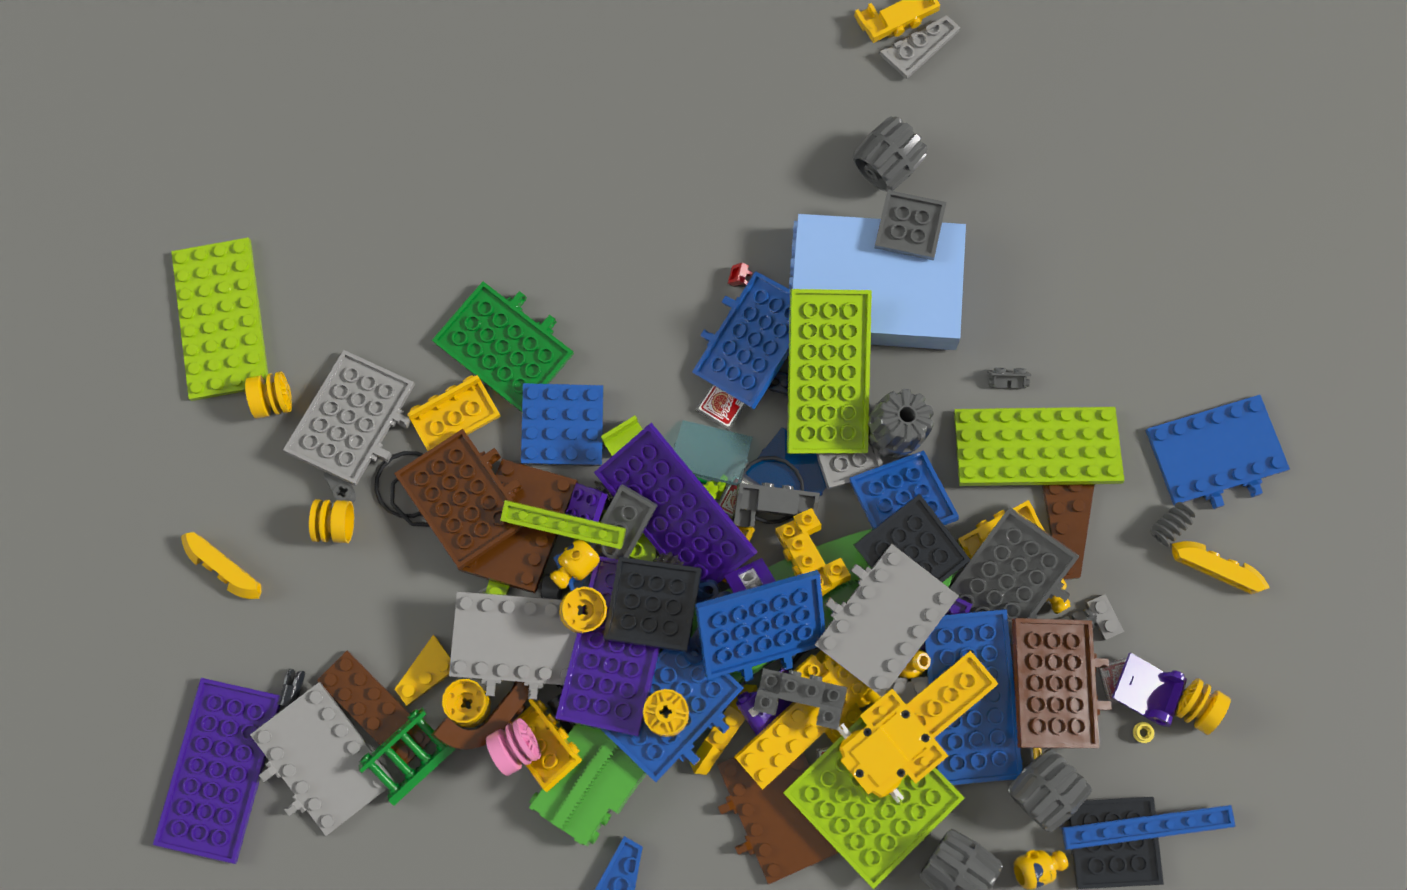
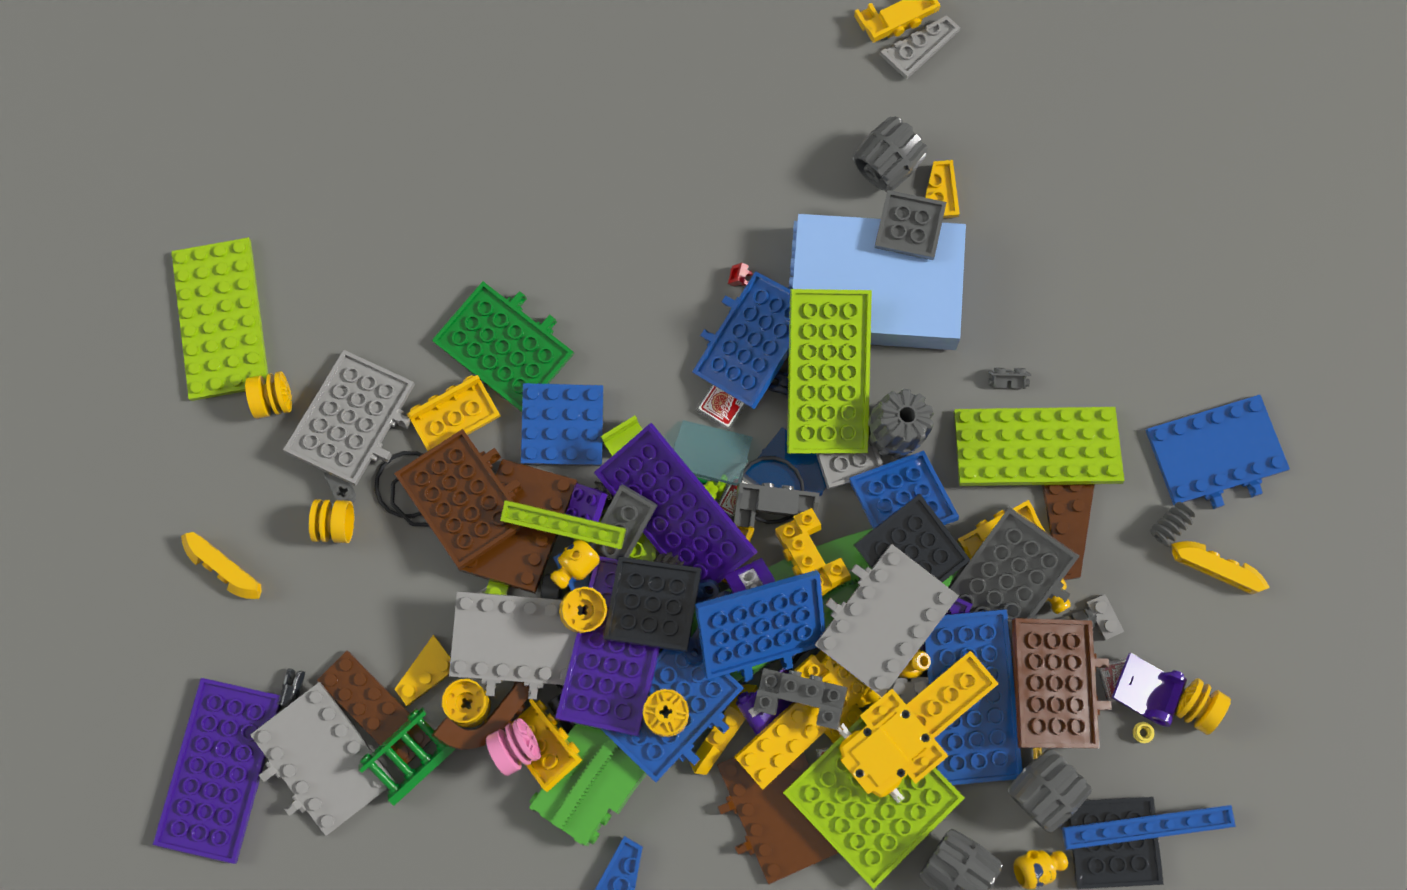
none -> yellow wing [925,160,960,218]

